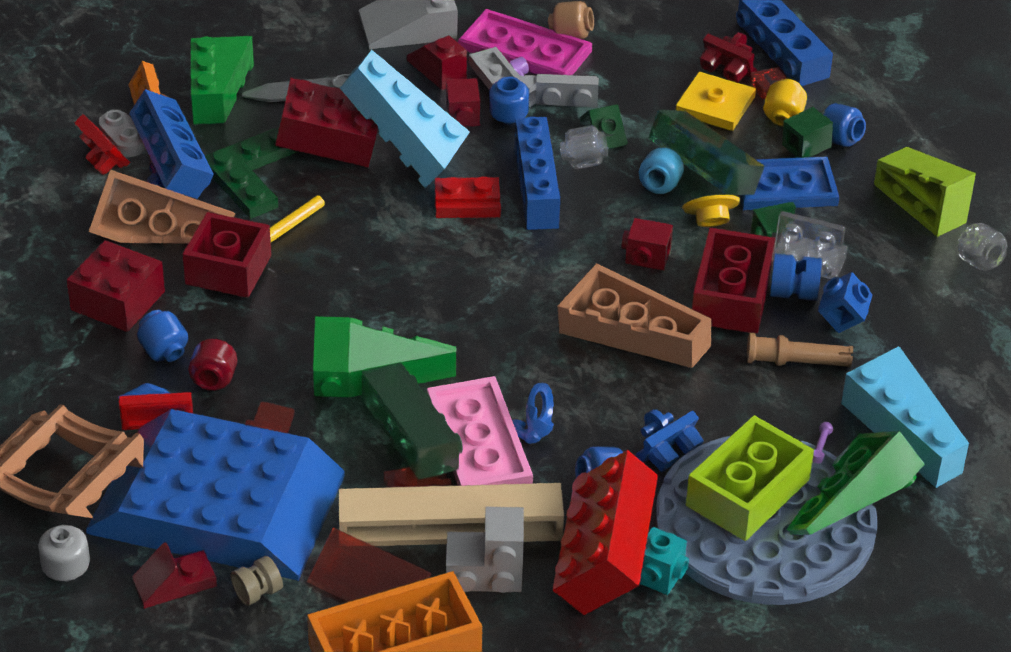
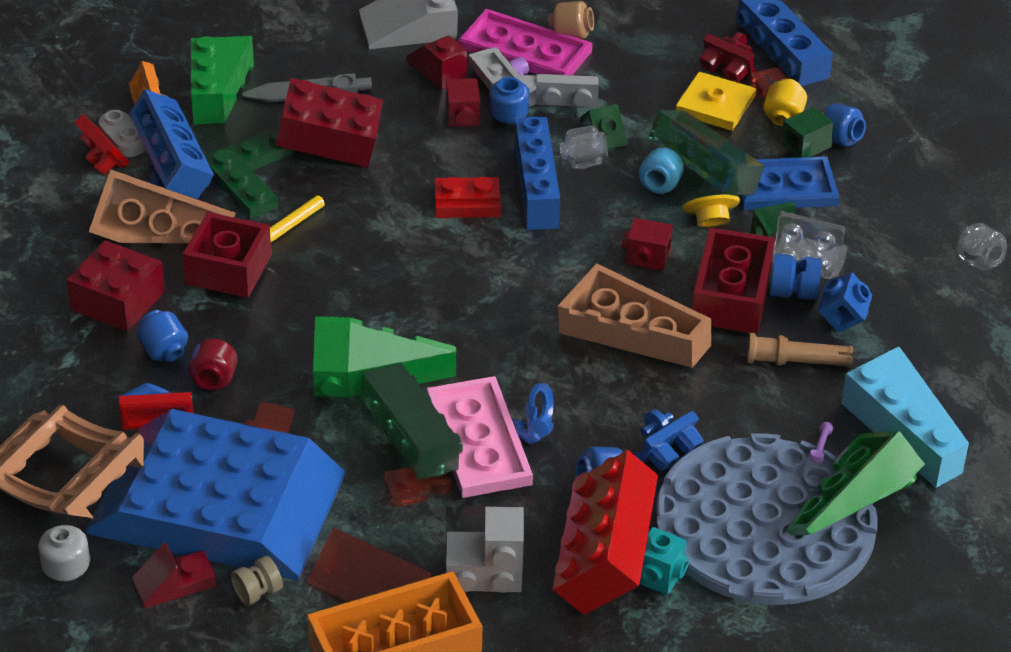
tan brick [339,483,564,547] -> none
medium azure wedge [340,50,469,188] -> none
lime brick [686,415,814,542] -> none
lime wedge [874,147,976,237] -> none

